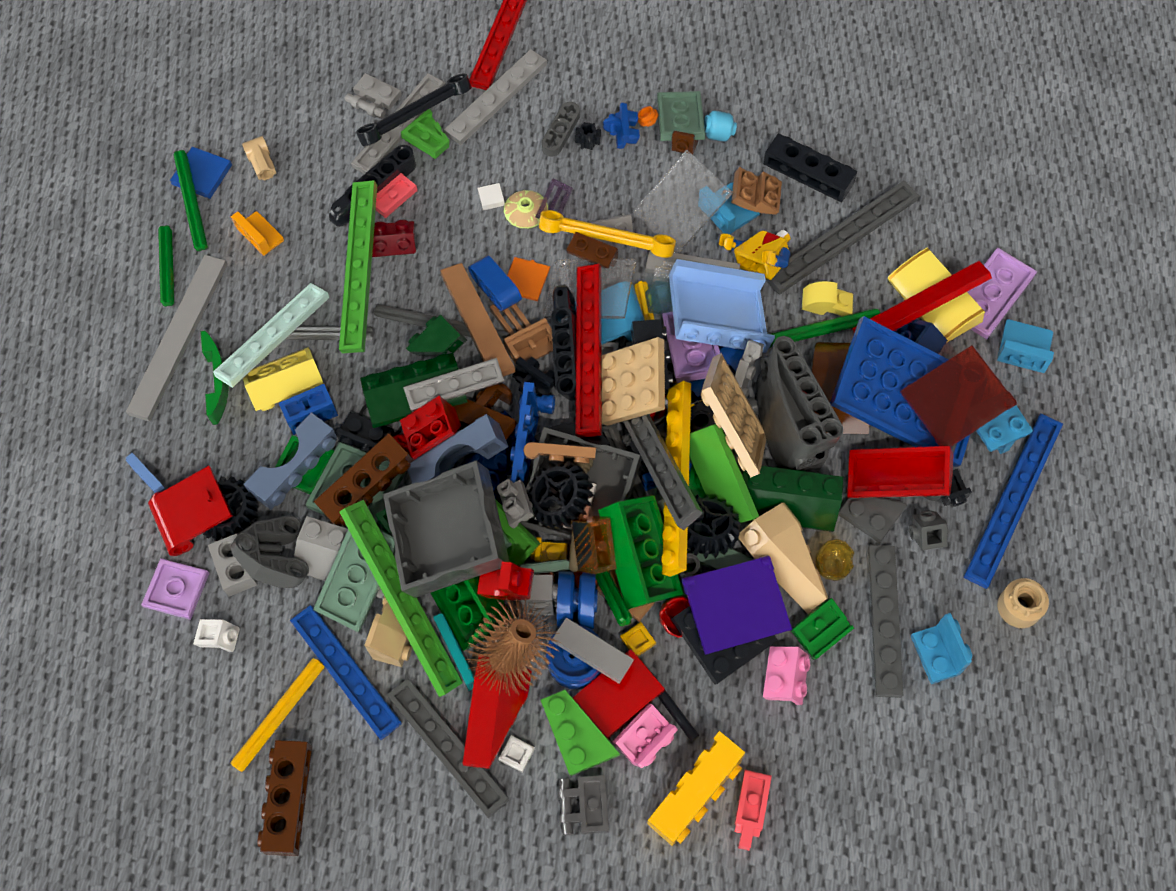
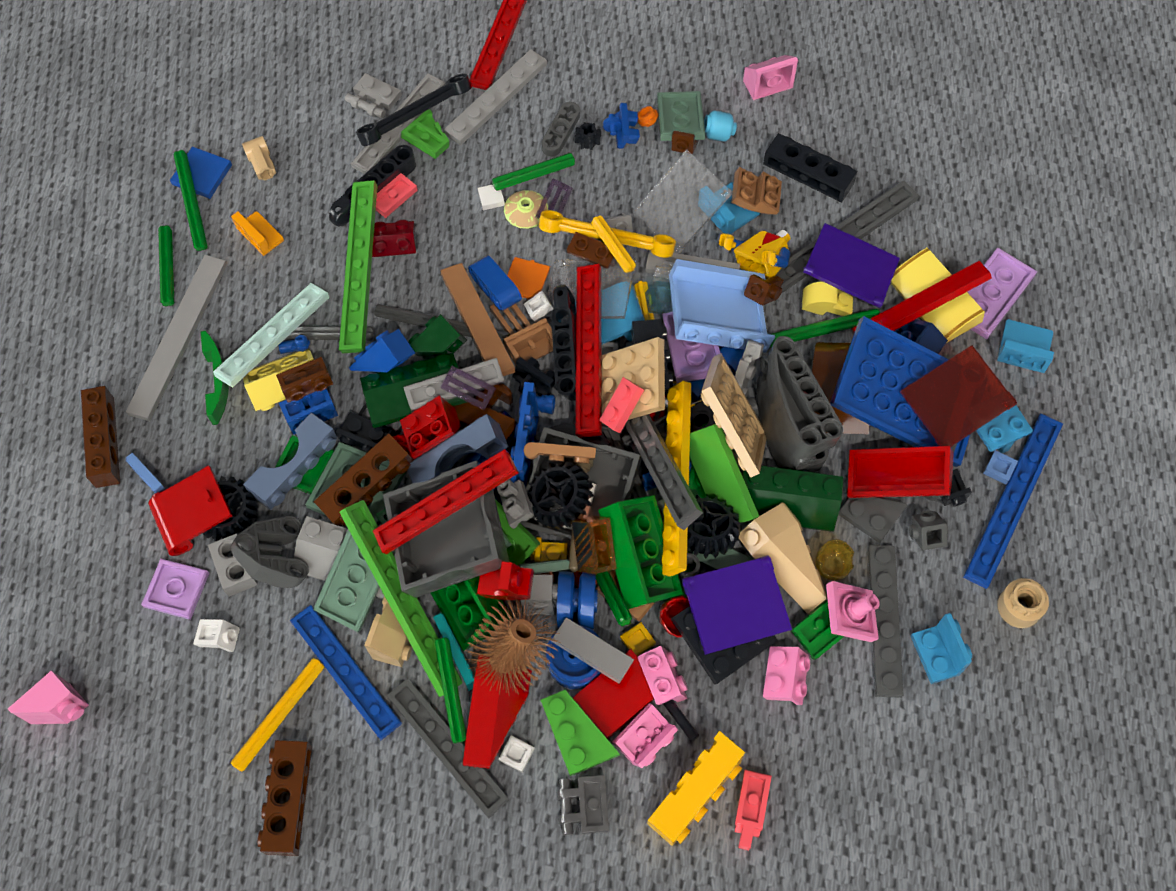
none -> bright pink slope [8,671,88,724]
none -> reddish brown brick [81,386,120,488]
none -> reddish brown bracket [276,357,333,403]
none -> blue arm [278,335,310,354]
none -> blue slope [349,329,415,372]
none -> red tile [373,449,519,554]
none -> green axle [435,638,466,743]
none -> clear purple tile [441,366,496,411]
none -> green axle [492,153,575,191]
none -> white tile [524,291,553,323]
none -> yellow axle [591,215,636,273]
none -> coral plate [599,377,644,433]
none -> bright pink bracket [638,646,688,705]
none -> bright pink slope [743,55,798,100]
none -> reddish brown bracket [744,274,784,306]
none -> dark purple piece [803,223,900,308]
none -> bright pink plate [826,581,880,642]
none -> medium blue plate [983,450,1018,485]

